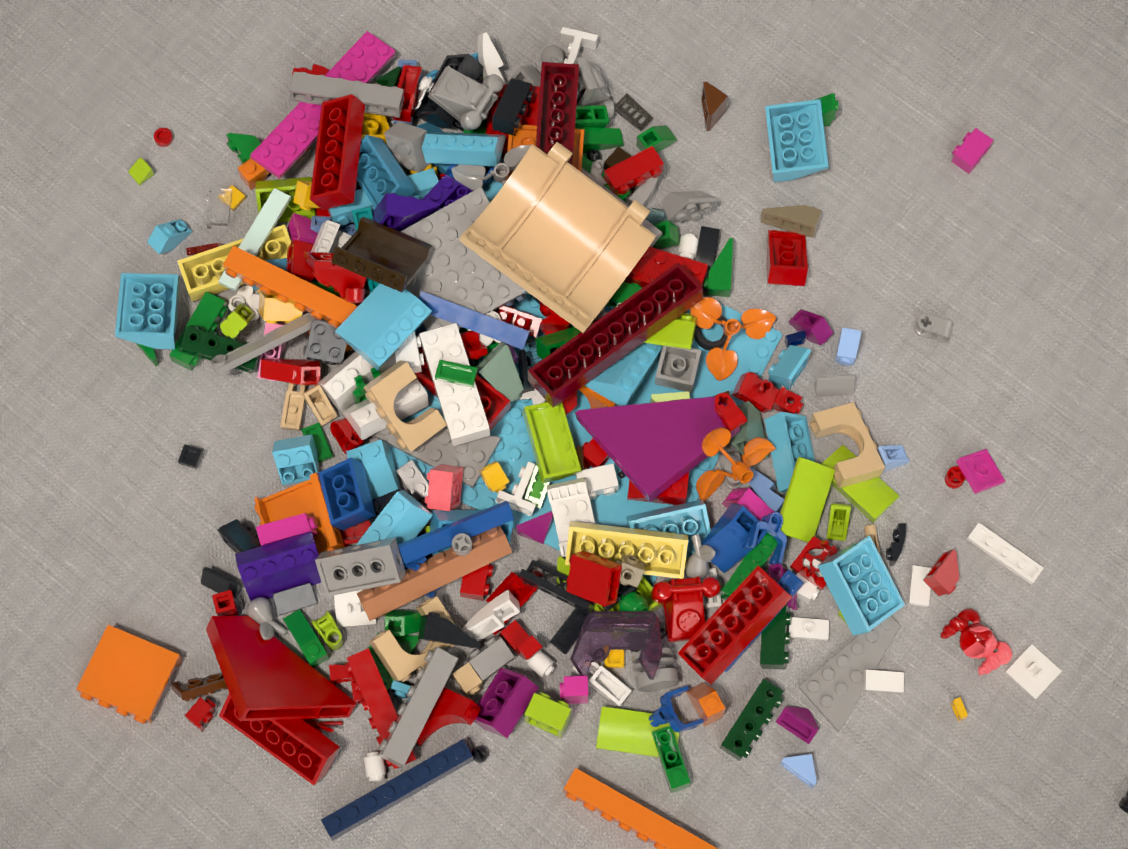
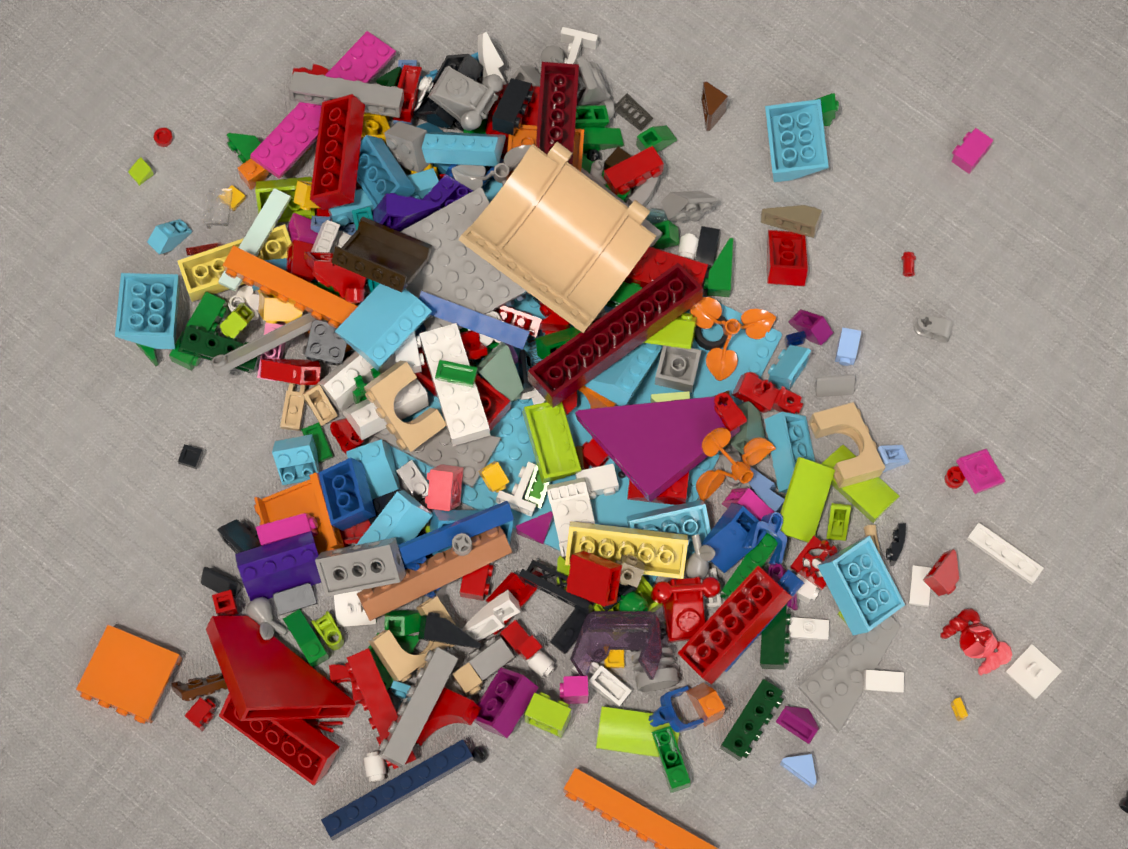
none -> red pin [901,252,916,277]

